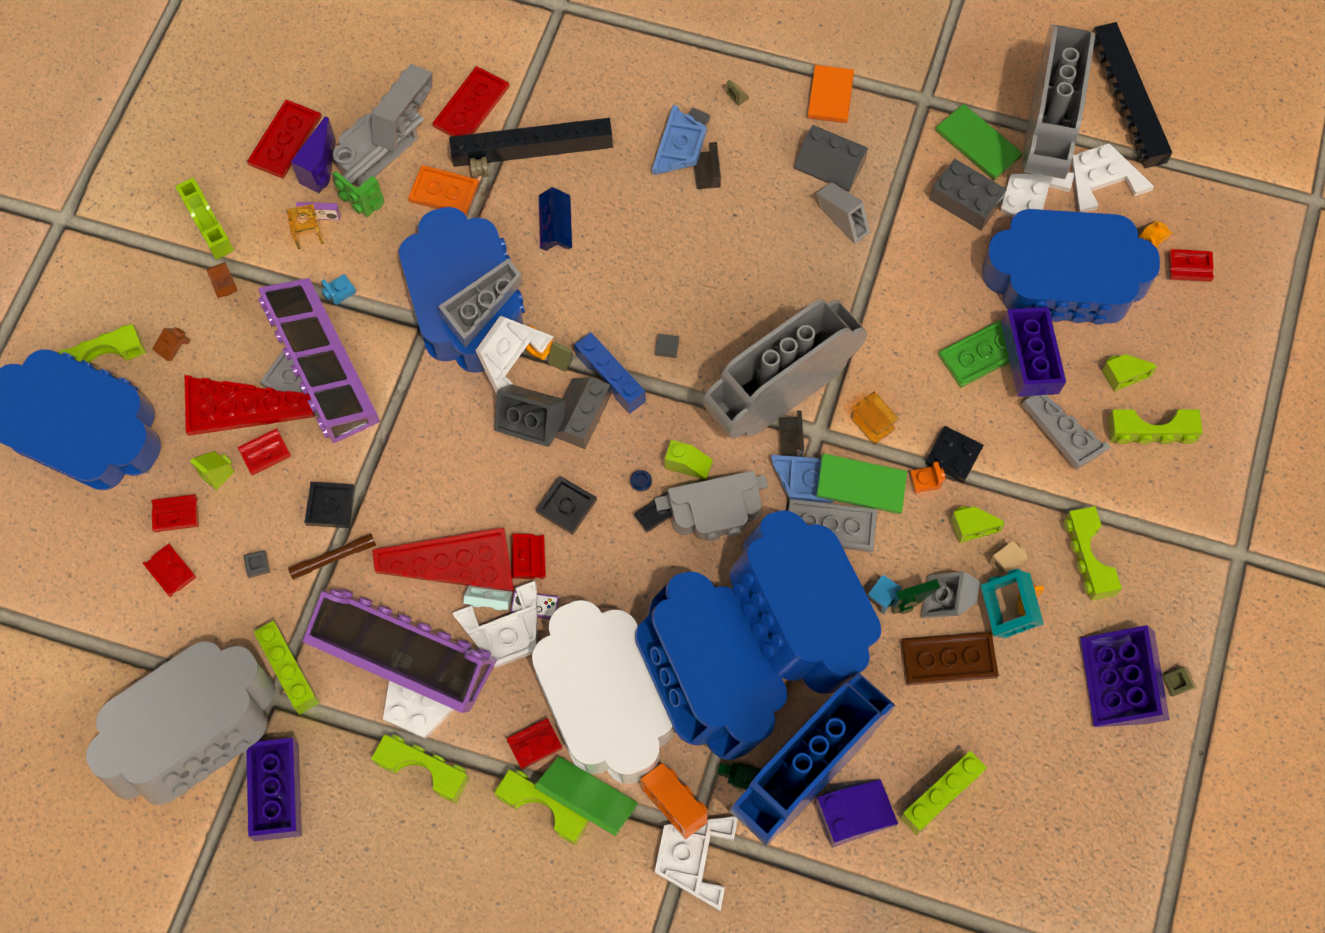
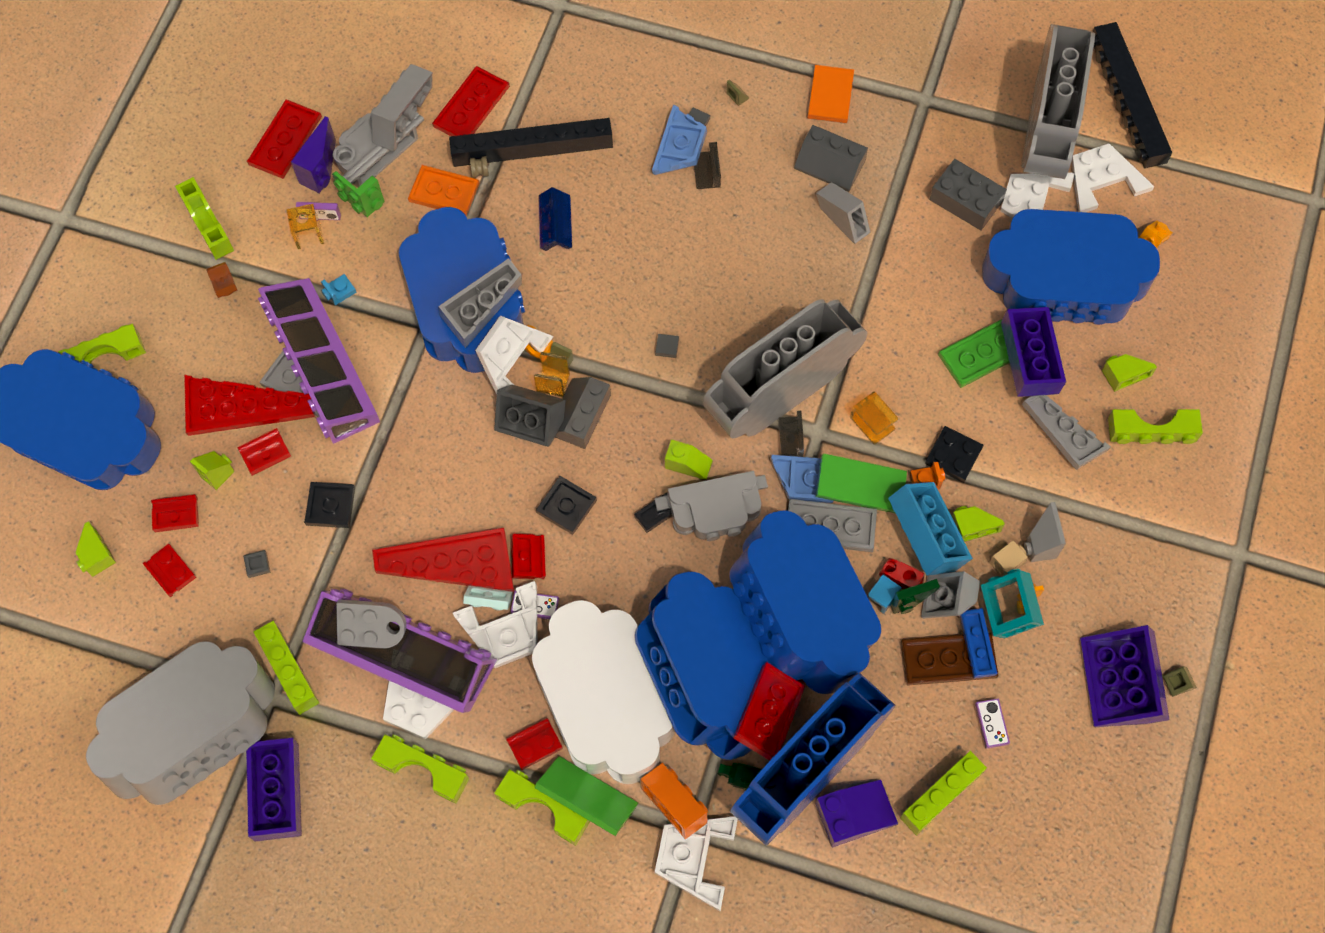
dark orange bracket [152,327,190,361] -> none
reddish brown piece [288,534,376,580] -> none
blue arch [574,332,646,414] -> none
dark blue plate [630,470,652,492] -> none
bright green tile [935,104,1023,181] -> none
lime arch [1064,506,1122,601] -> none
red plate [1169,249,1214,282] -> none
none -> lime slope [75,521,116,577]
none -> light grey plate [337,599,407,648]
none -> clear yellow piece [534,352,570,397]
none -> red tile [733,662,805,761]
none -> red leg [879,558,924,590]
none -> dark azure brick [888,482,973,576]
none -> blue tile [960,608,997,679]
none -> tile [975,698,1010,749]
none -> light grey slope [1024,502,1066,562]

